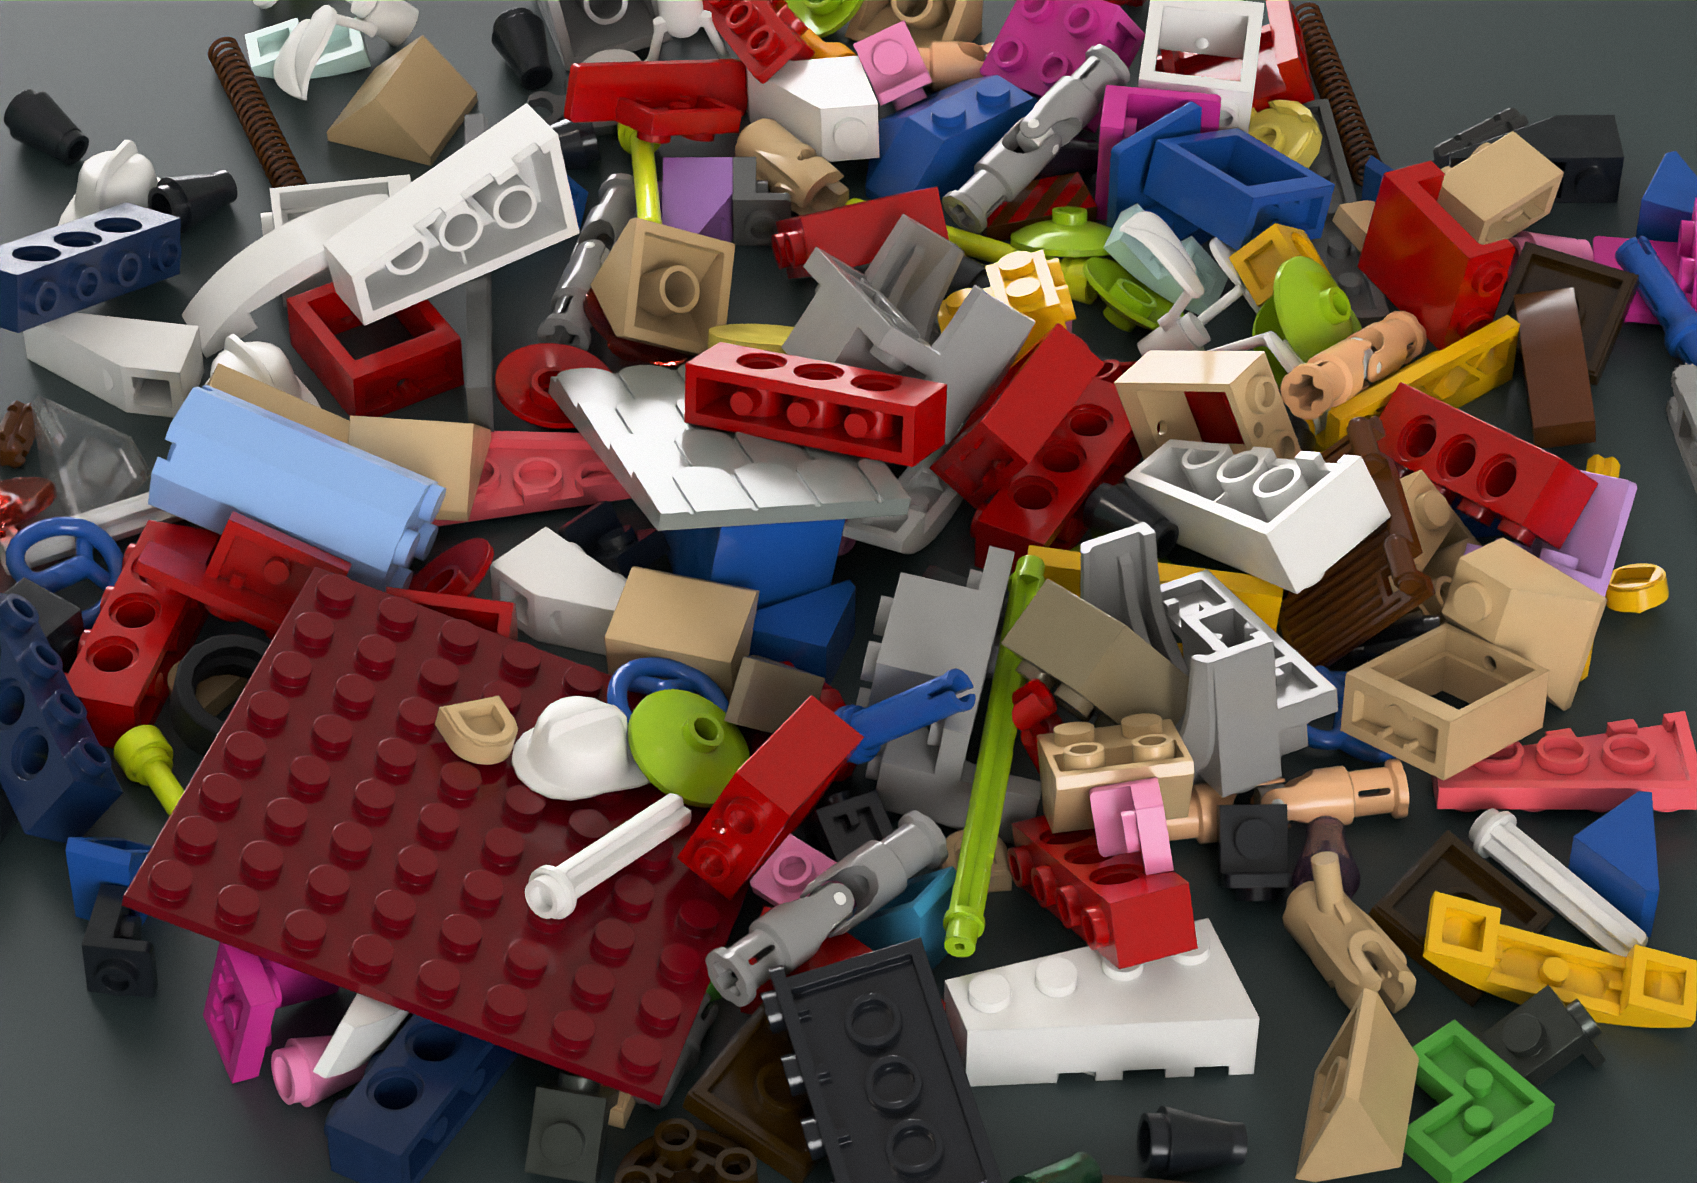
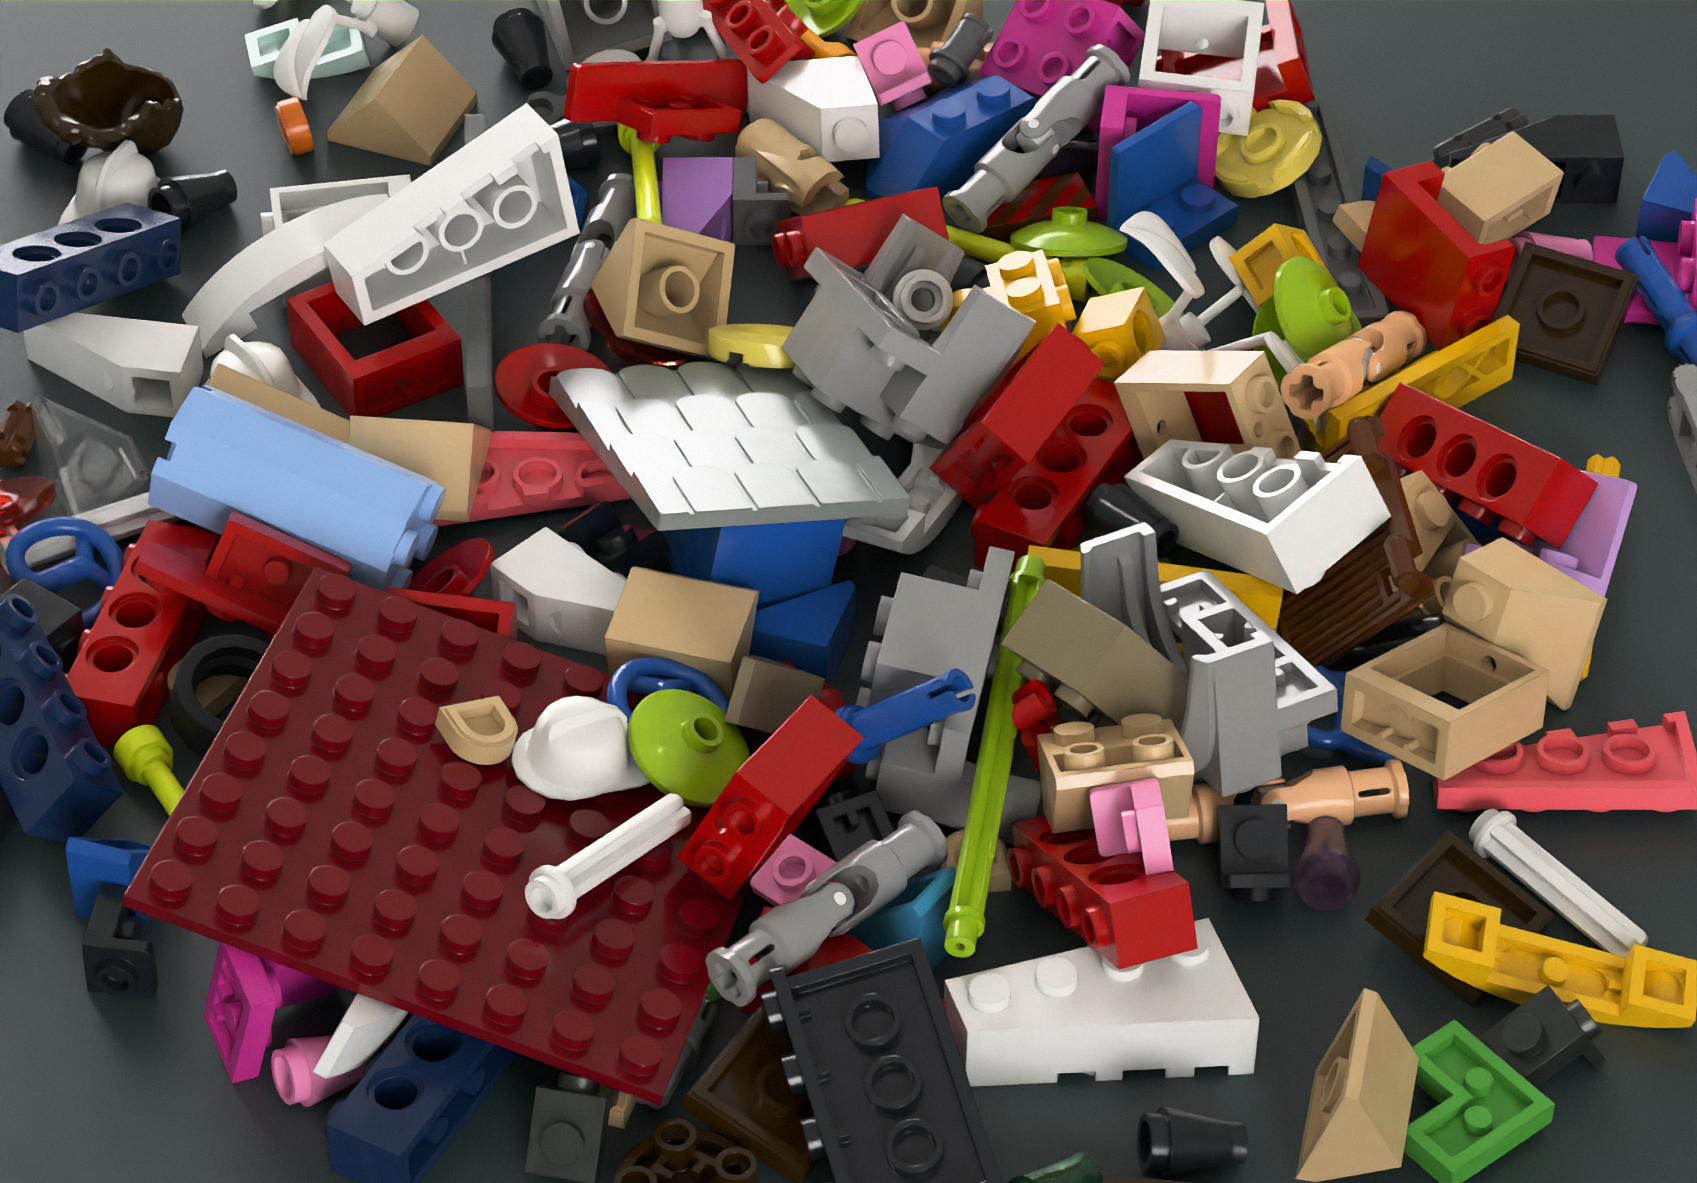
reddish brown piece [208,37,308,188] -> none
red brick [684,342,947,467] -> none
light aqua slope [1104,203,1229,315] -> none
blue window [1143,128,1335,251] -> none
tan piece [1282,851,1416,1014] -> none
reddish brown piece [1292,2,1382,187] -> none
reddish brown slope [1513,287,1596,449] -> none
blue slope [1568,791,1660,937] -> none
yellow tile [1605,563,1669,614] -> none
none -> dark brown piece [33,48,184,155]
none -> orange tile [275,96,315,157]
none -> white plate [892,269,953,330]
none -> dark grey pin [927,13,993,87]
none -> yellow brick [1071,287,1166,383]

